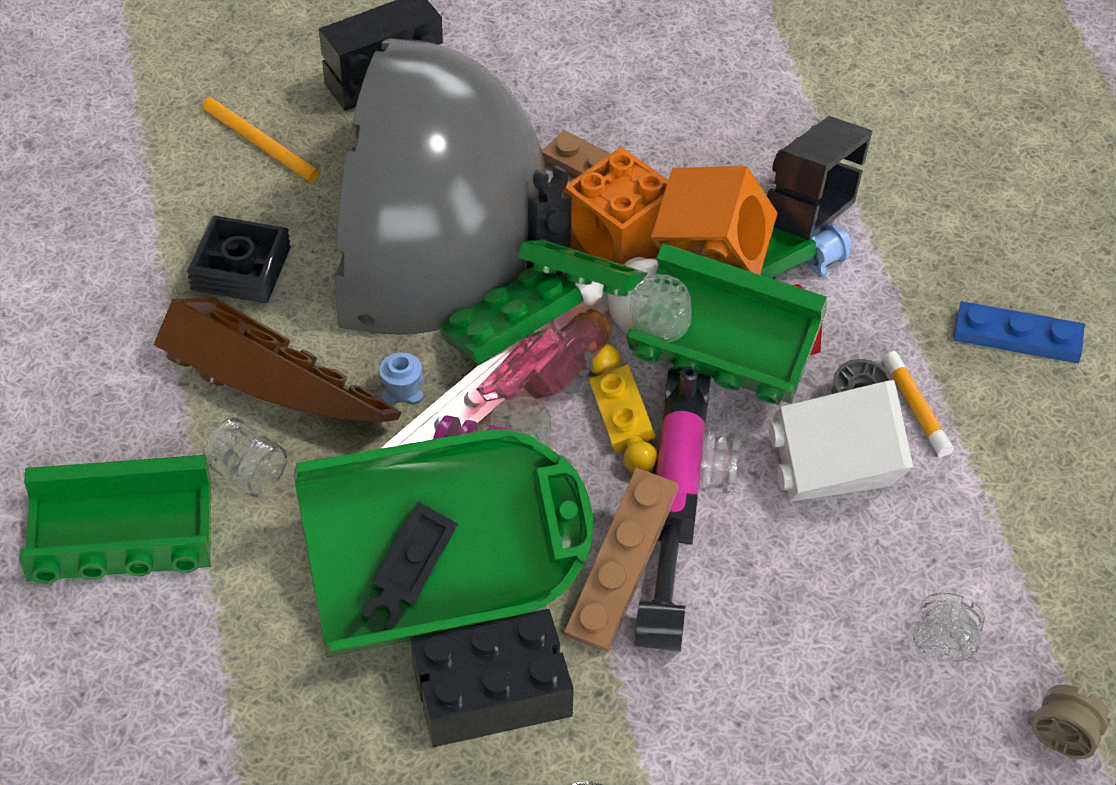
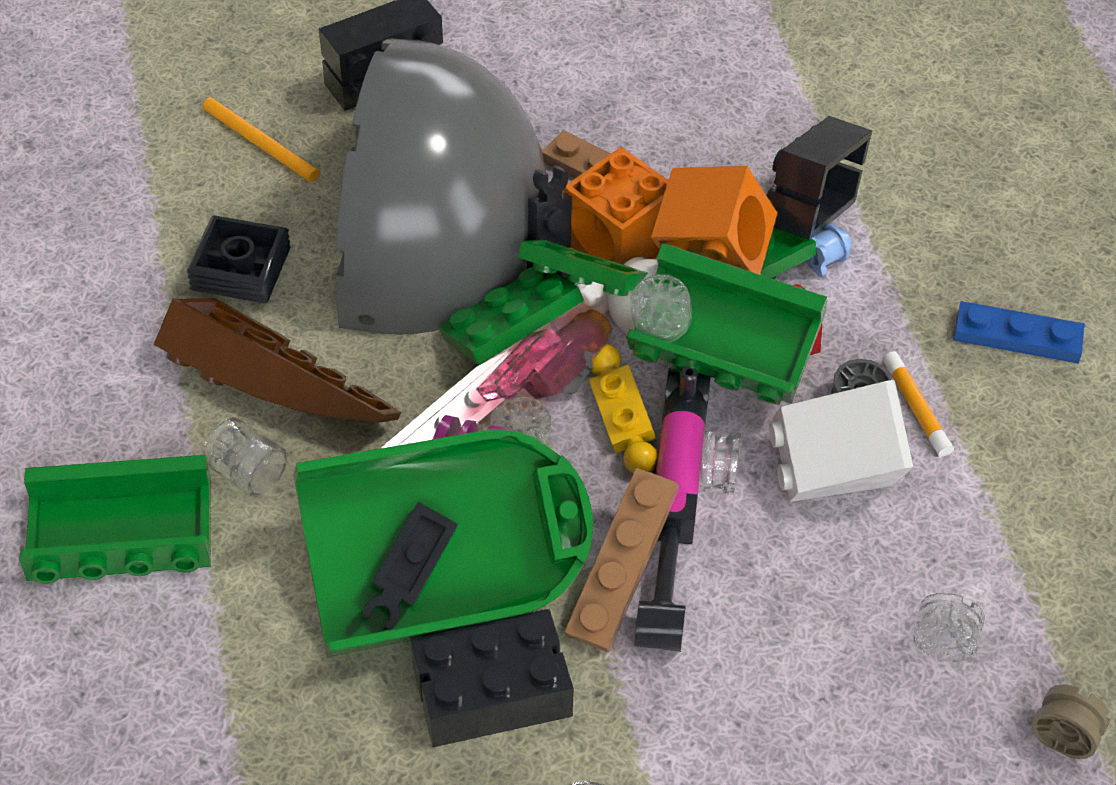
light blue brick [379,352,423,406] -> none

